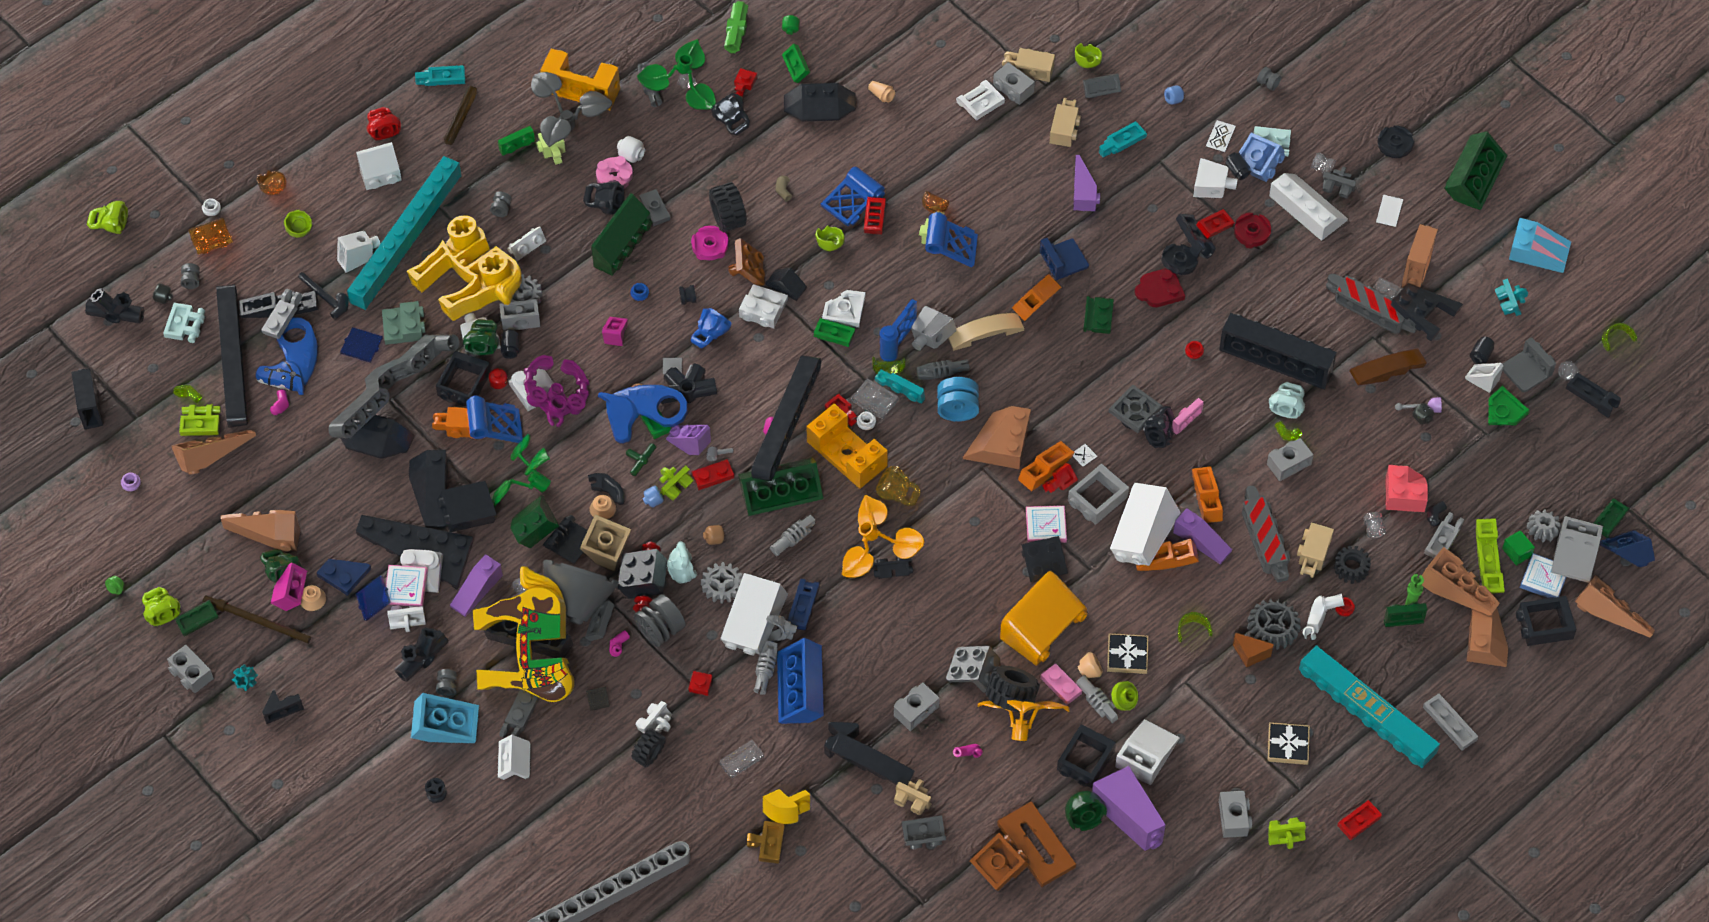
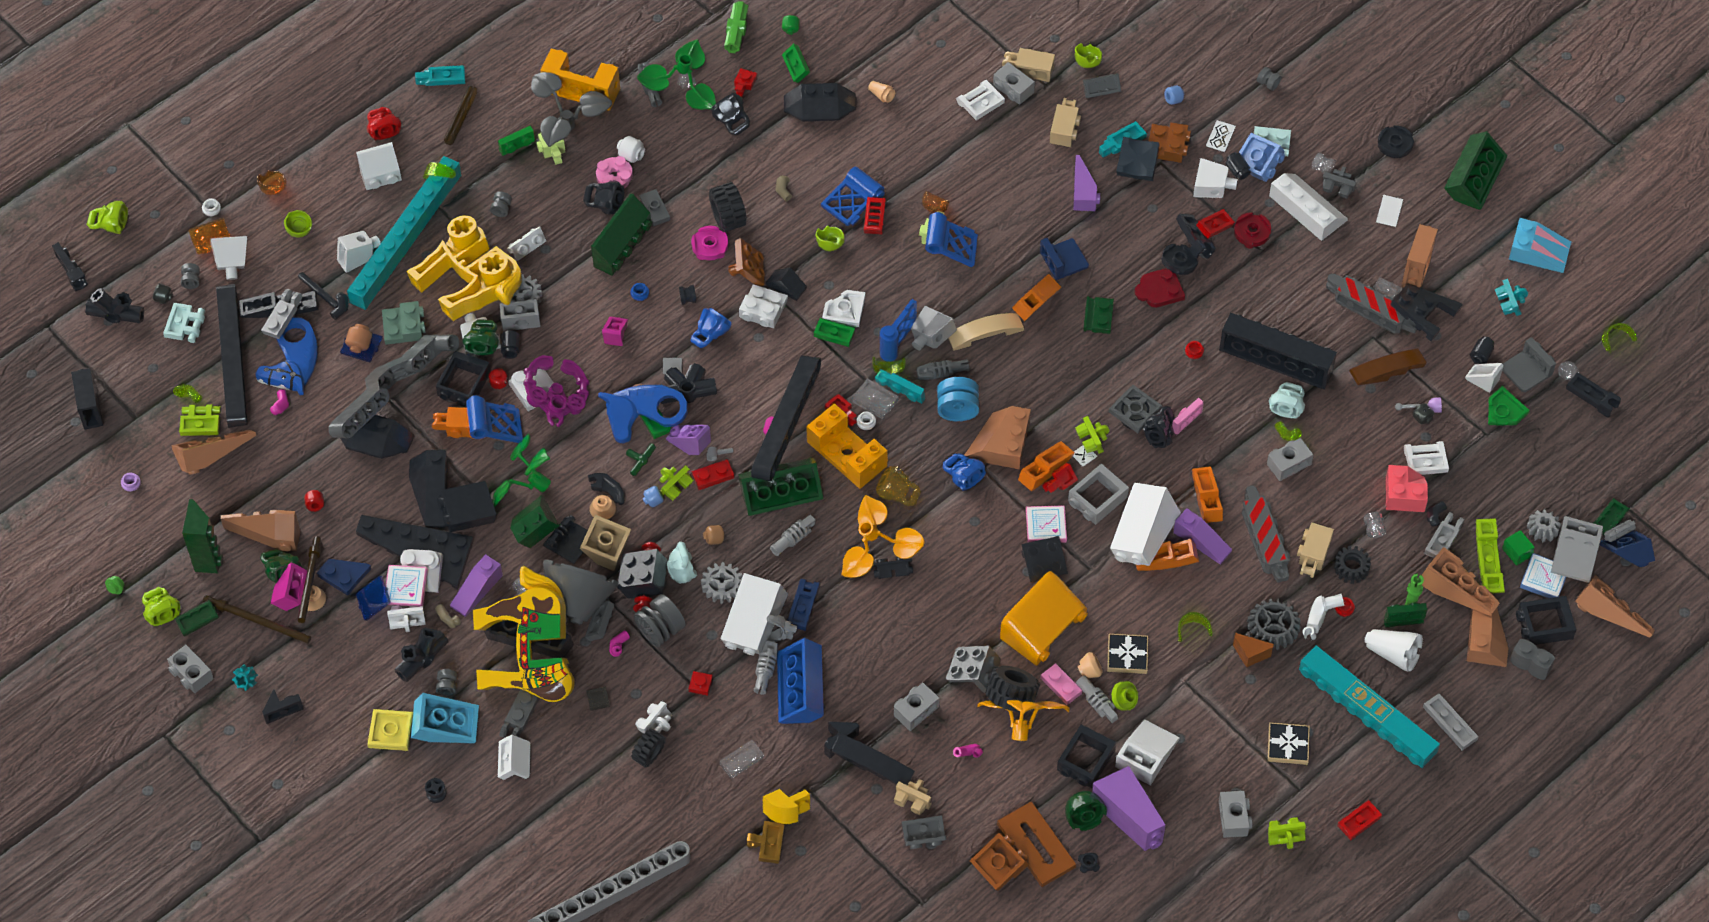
none -> black plate [52,242,88,292]
none -> dark green slope [182,499,223,574]
none -> white torso [210,236,247,280]
none -> dark brown bar [297,536,321,623]
none -> red piece [304,490,324,512]
none -> nougat head [345,324,372,353]
none -> light yellow plate [367,709,413,751]
none -> clear neon green helmet [423,162,456,180]
none -> dark tan arm [435,604,461,628]
none -> blue piece [943,453,986,491]
none -> lime hips [1075,416,1109,454]
none -> black plate [1078,853,1100,873]
none -> black brick [1116,137,1160,181]
none -> dark orange plate [1149,122,1191,163]
none -> white cone [1365,629,1423,671]
none -> white plate [1404,441,1449,475]
none -> dark grey brick [1510,639,1555,680]
none -> light grey axle [1604,520,1636,542]

